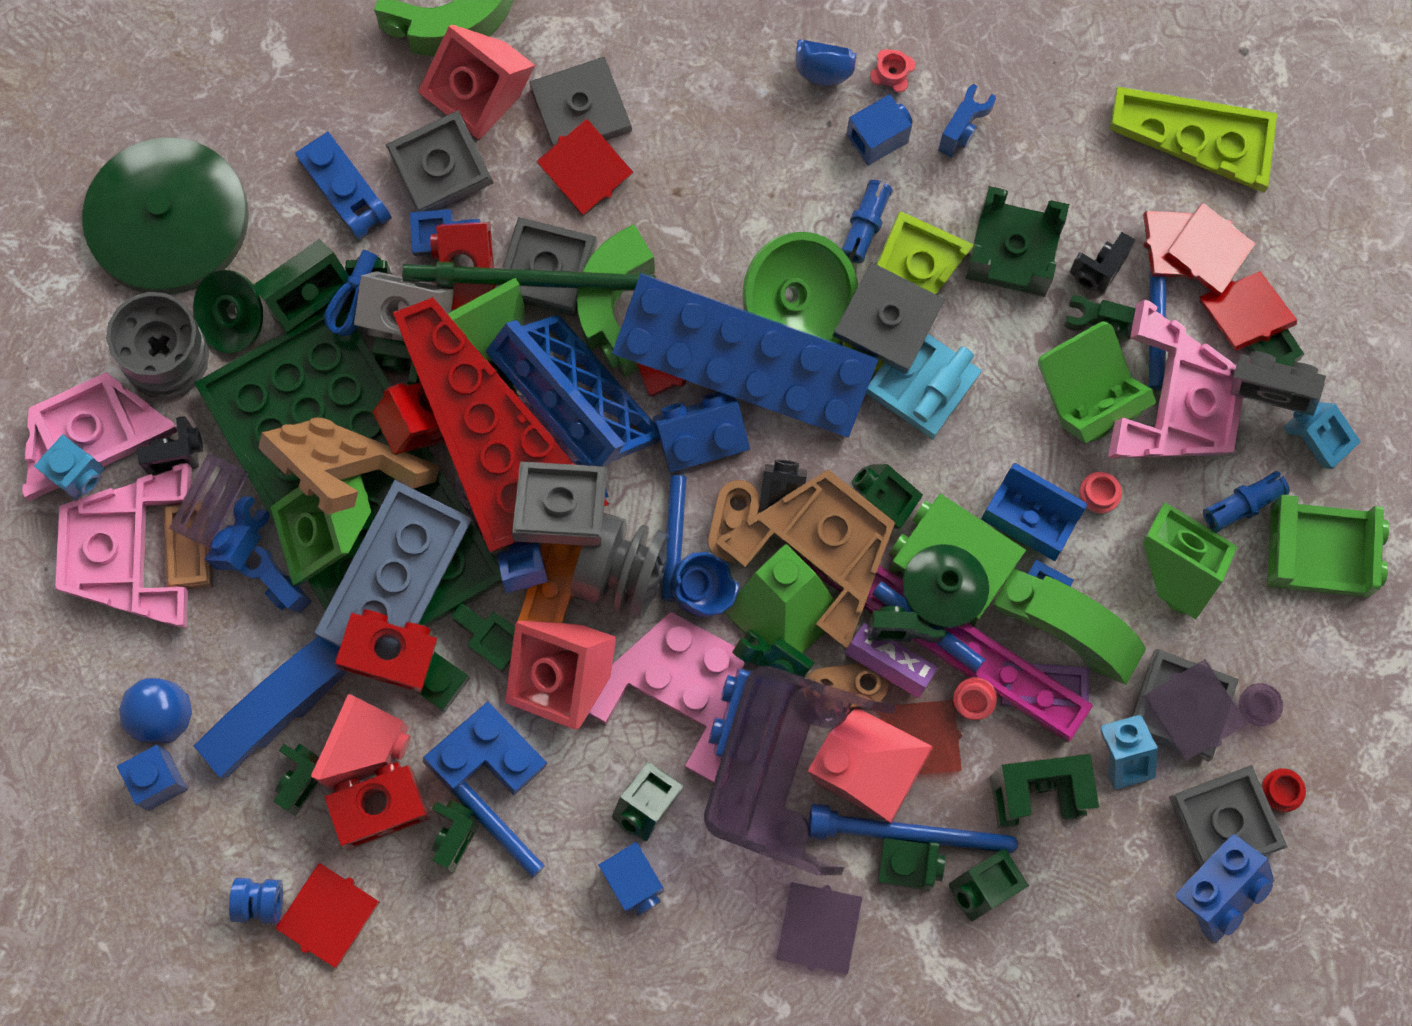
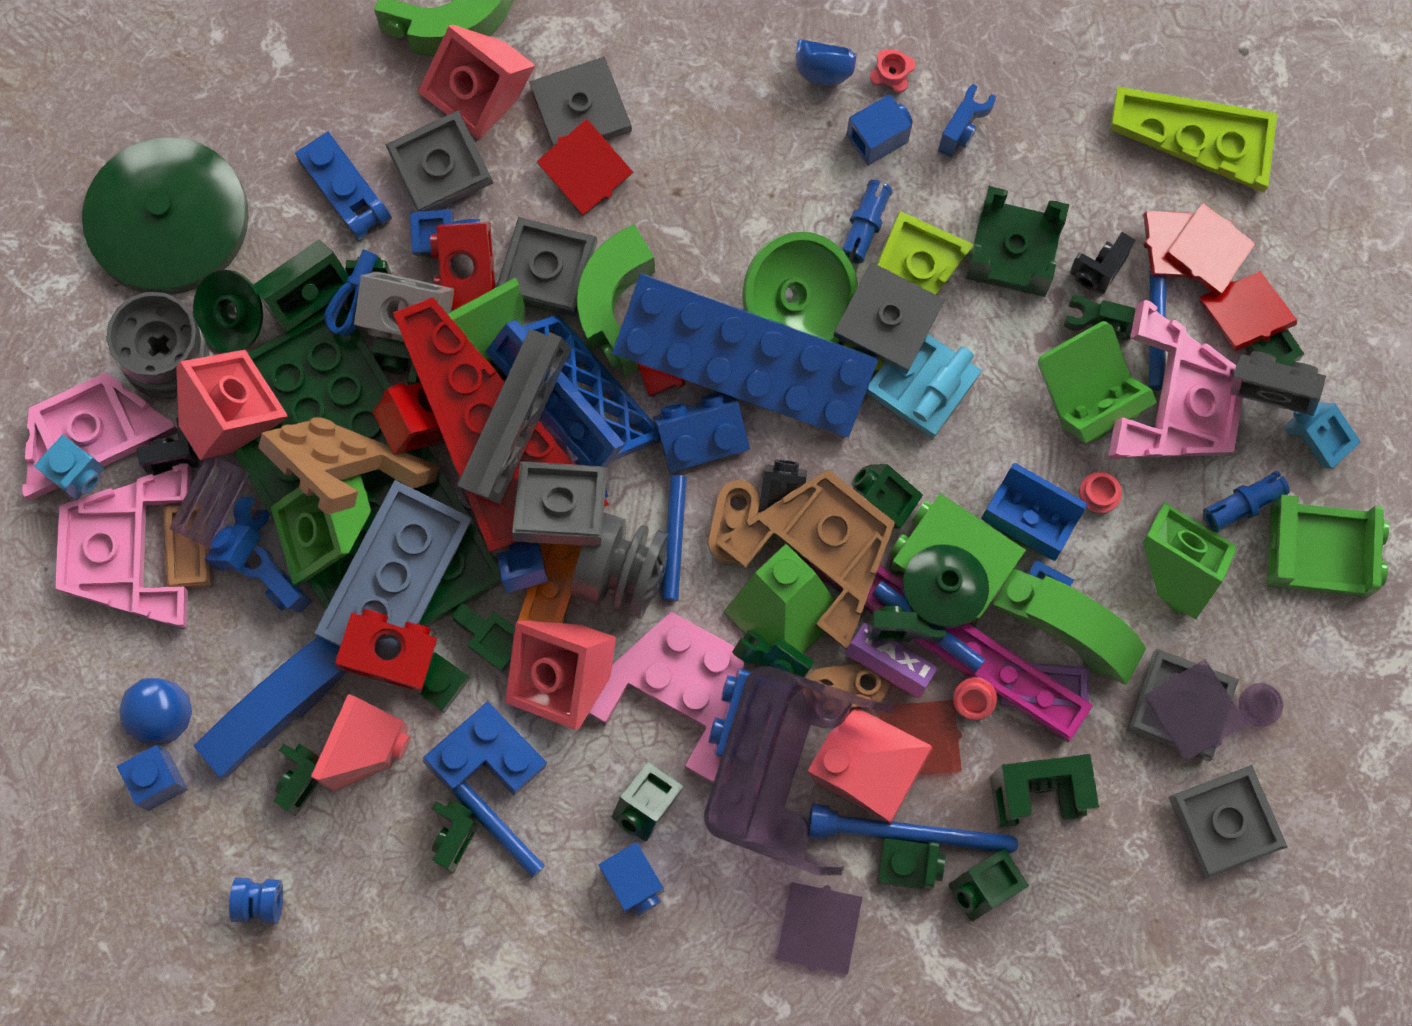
red piece [275,863,380,969] -> none
red brick [324,762,430,850] -> none
dark green bar [402,261,656,291] -> none
blue hair [670,552,739,617] -> none
dark azure bracket [1101,715,1158,790] -> none
blue bracket [1176,834,1274,944] -> none
red plate [1261,768,1306,813] -> none
none -> coral slope [176,350,288,460]
none -> dark grey fence [457,329,572,505]

